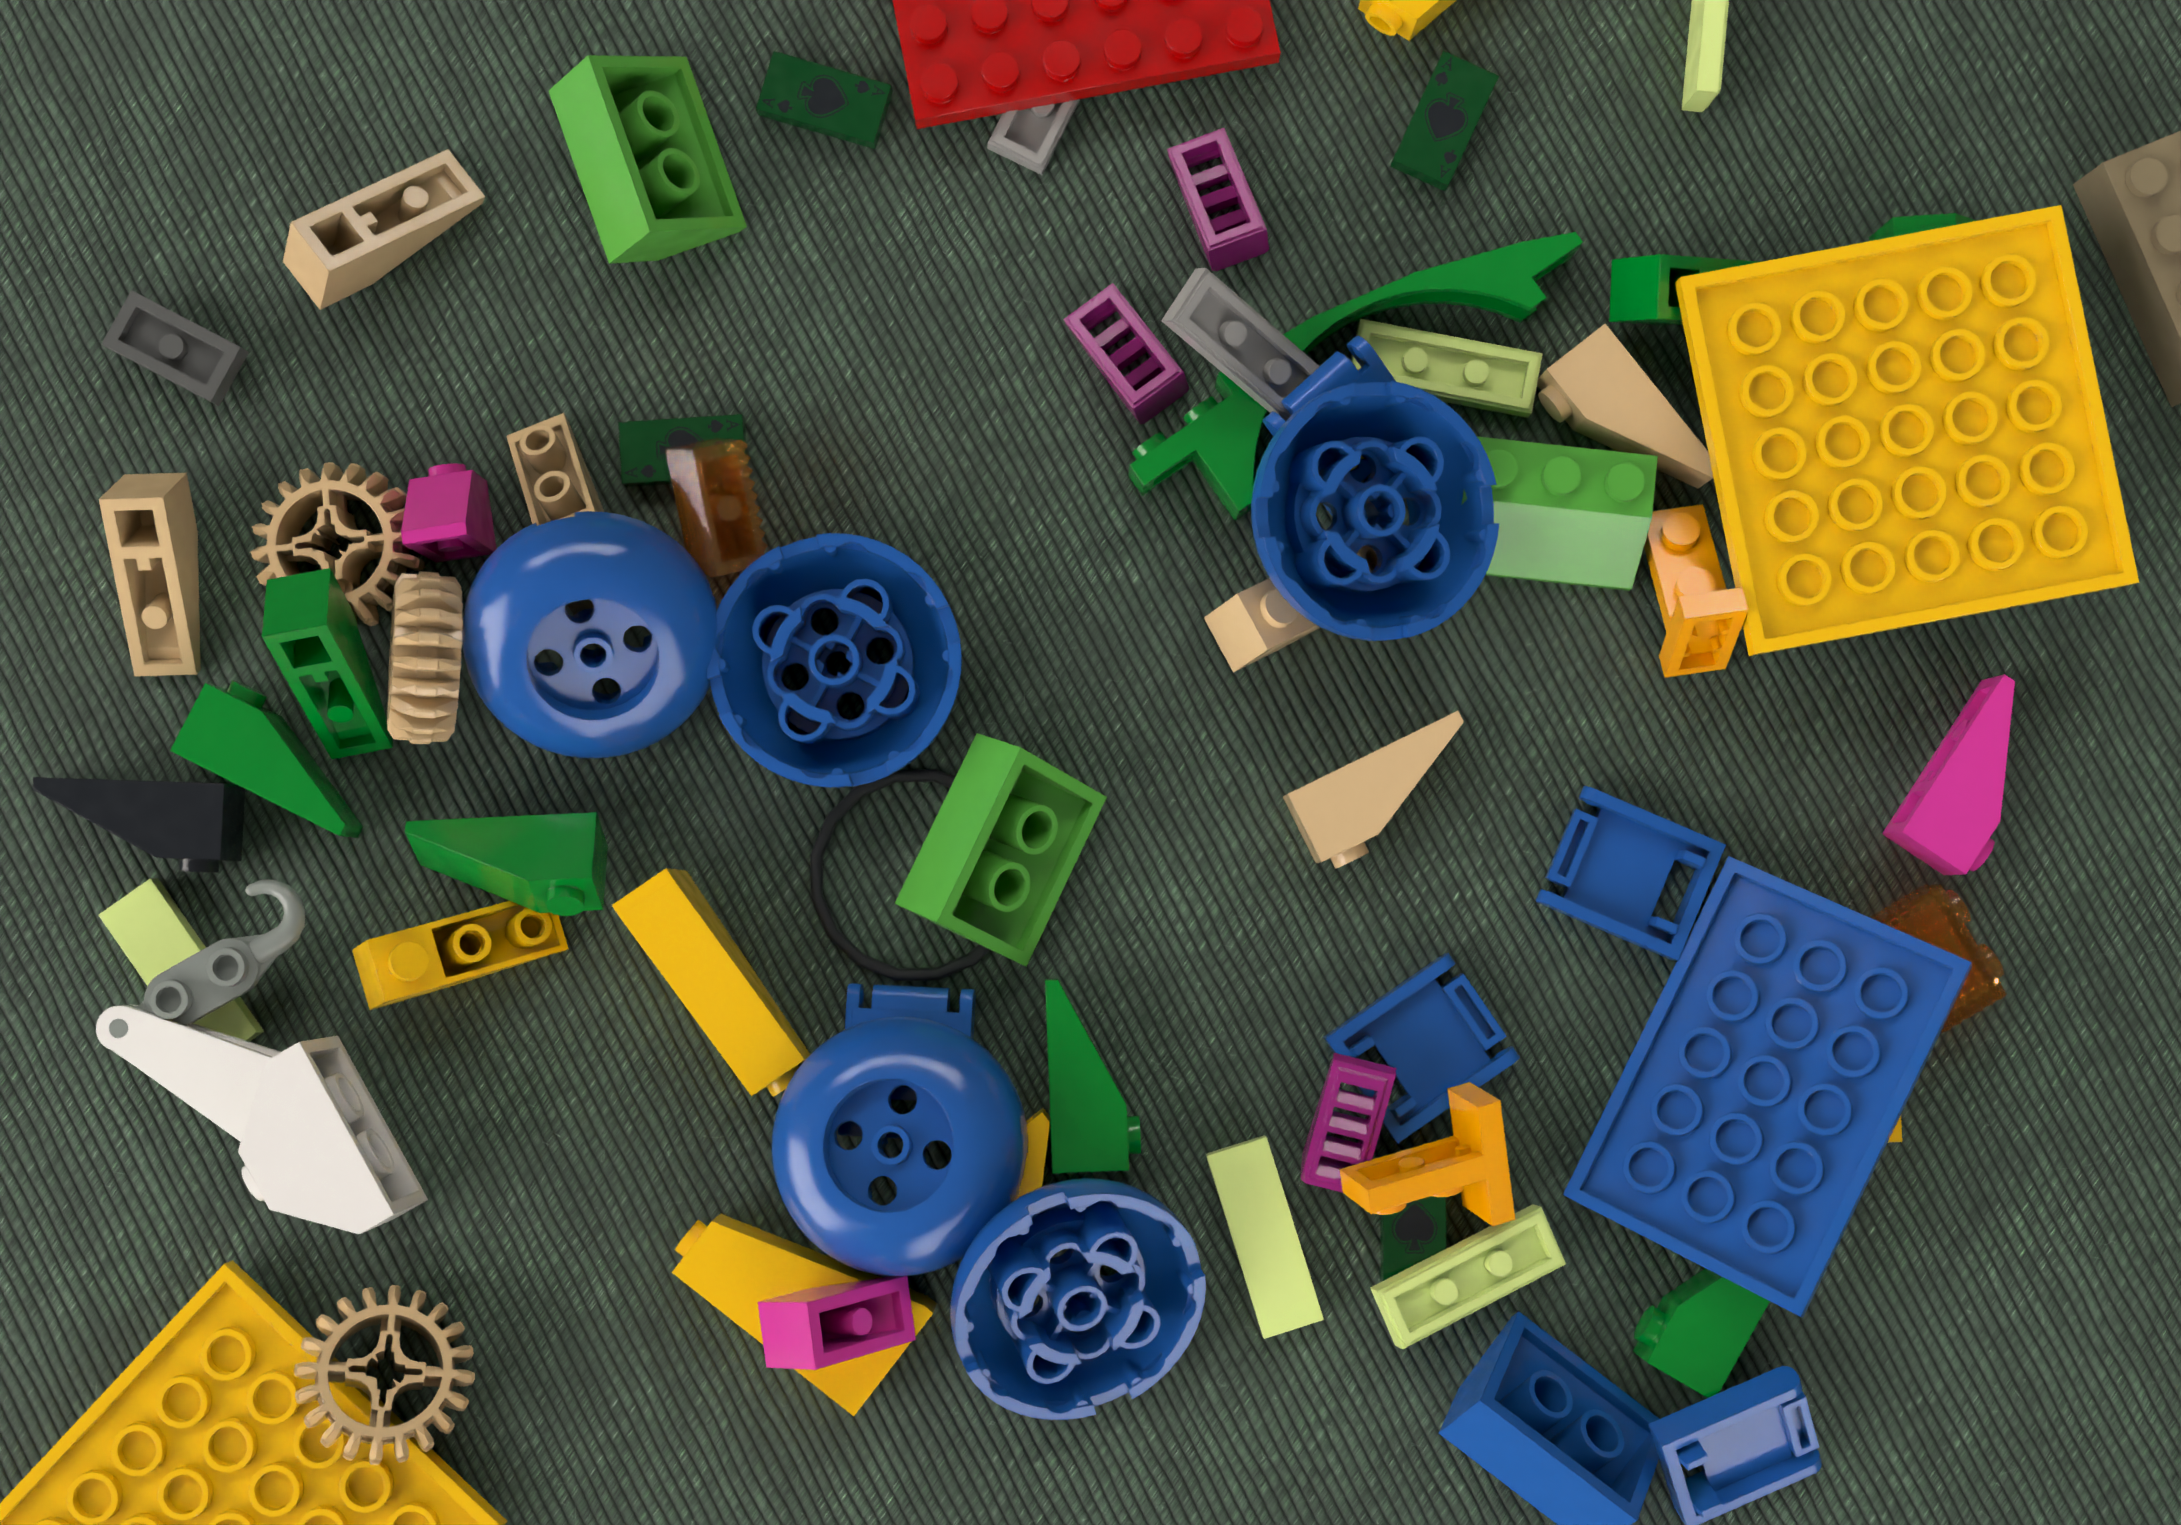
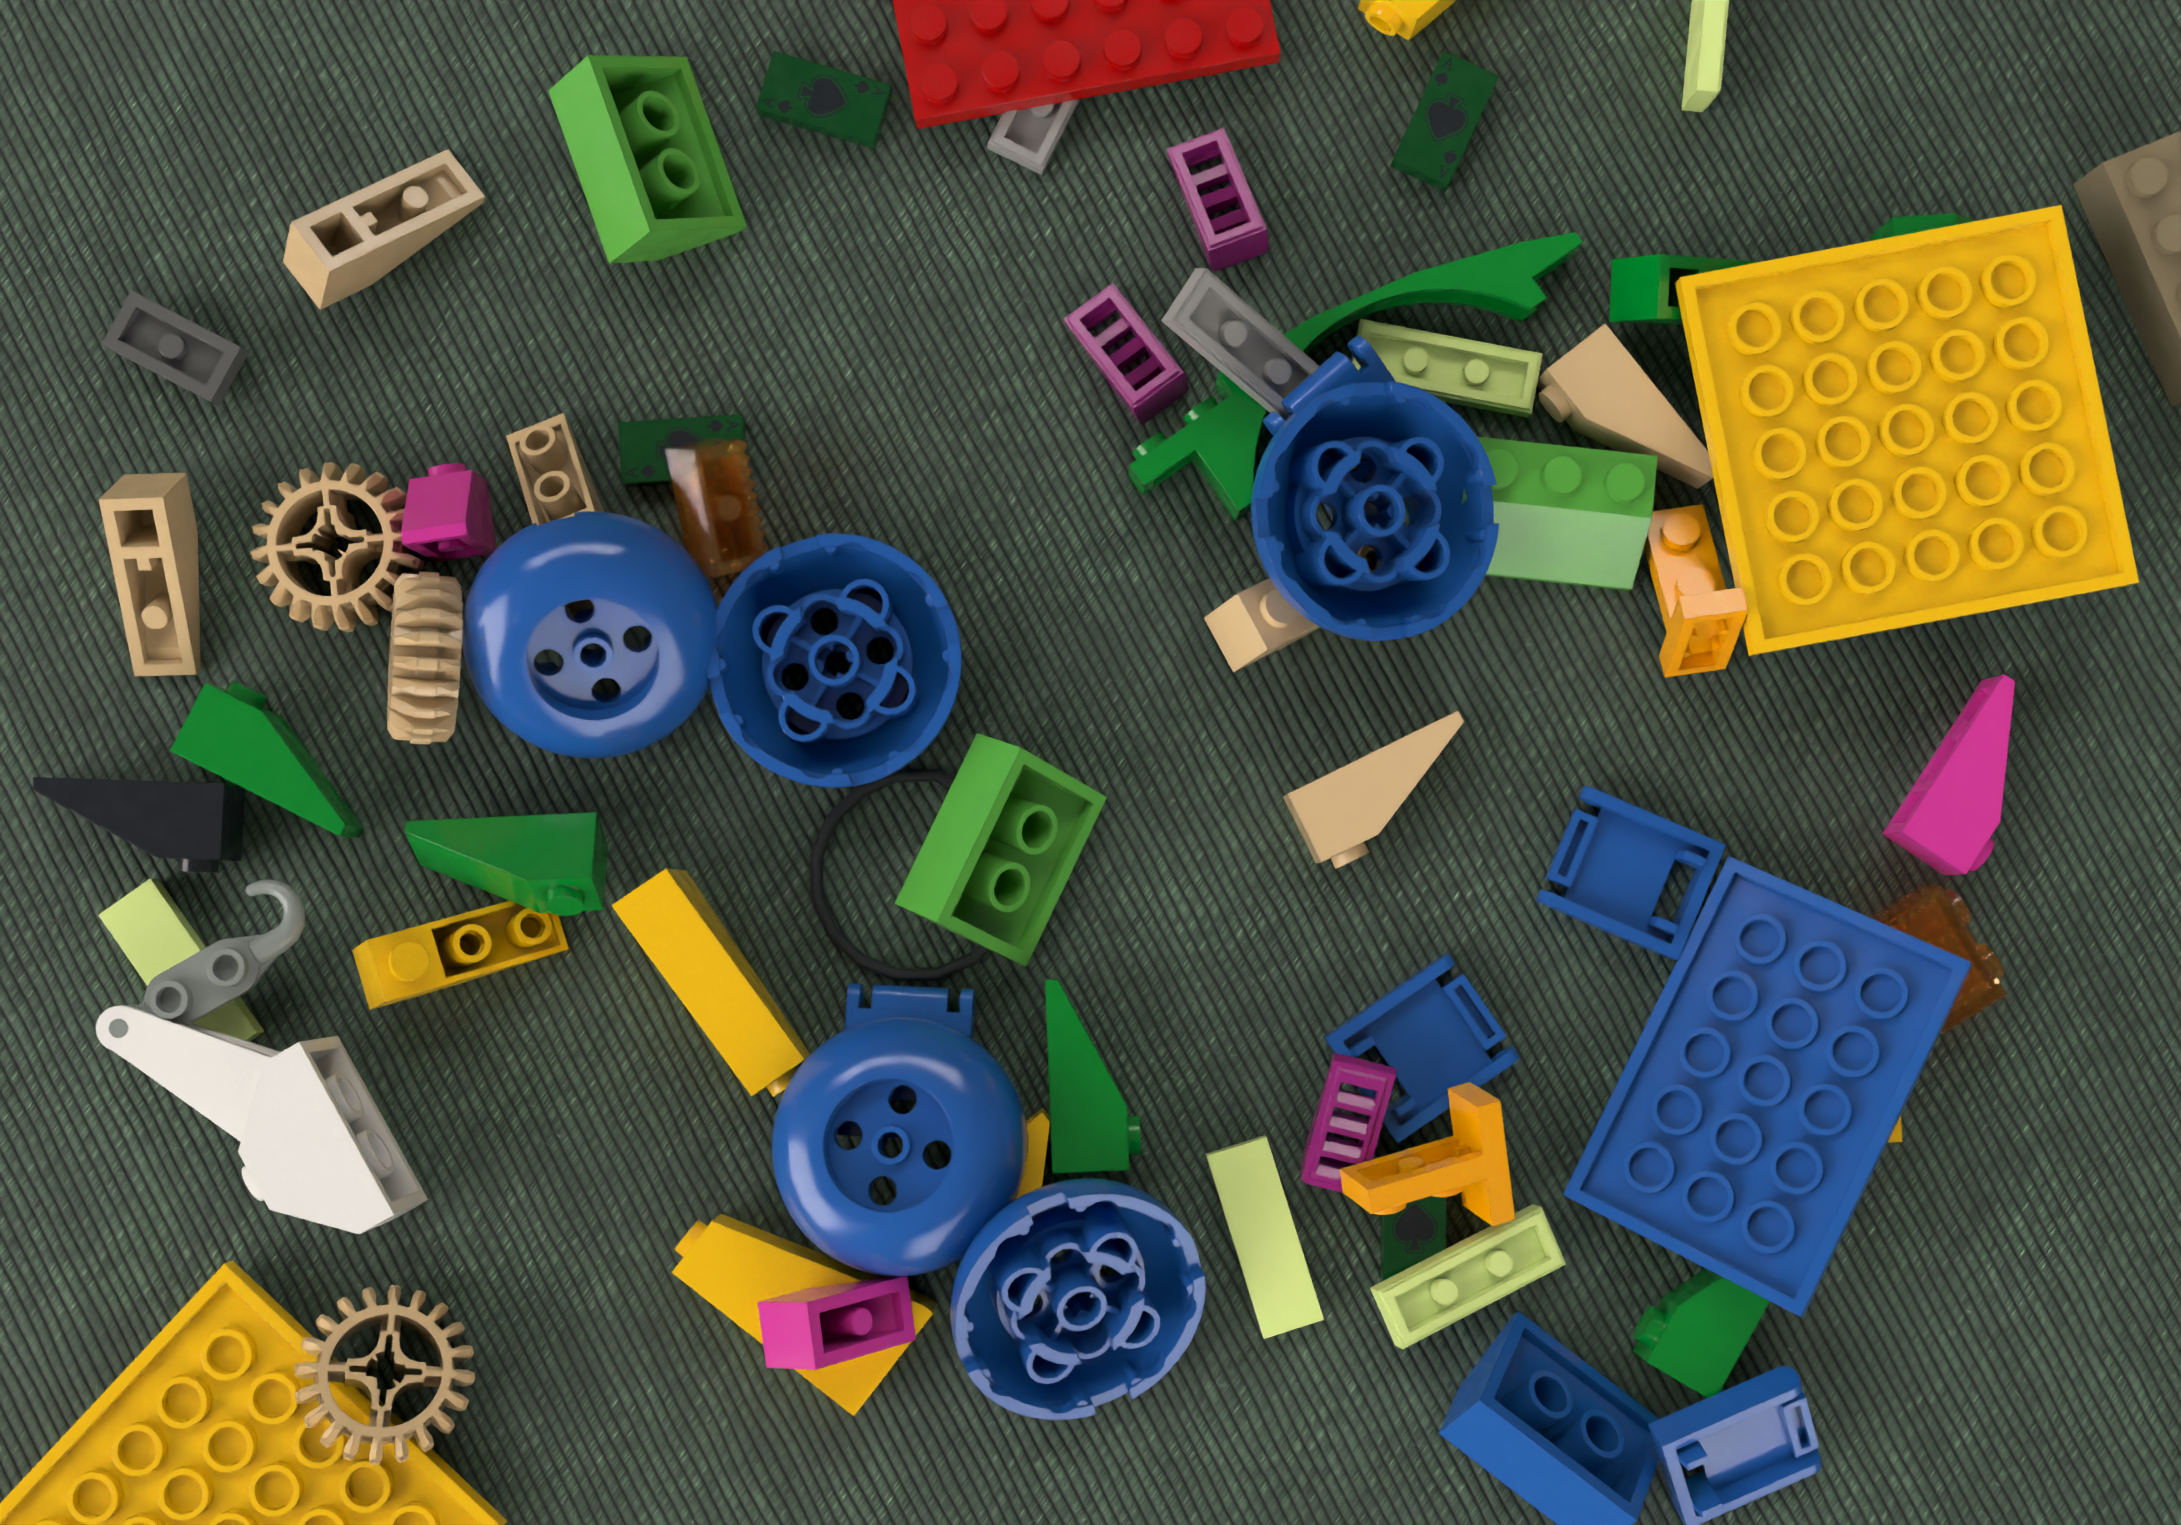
green slope [262,568,393,759] -> none

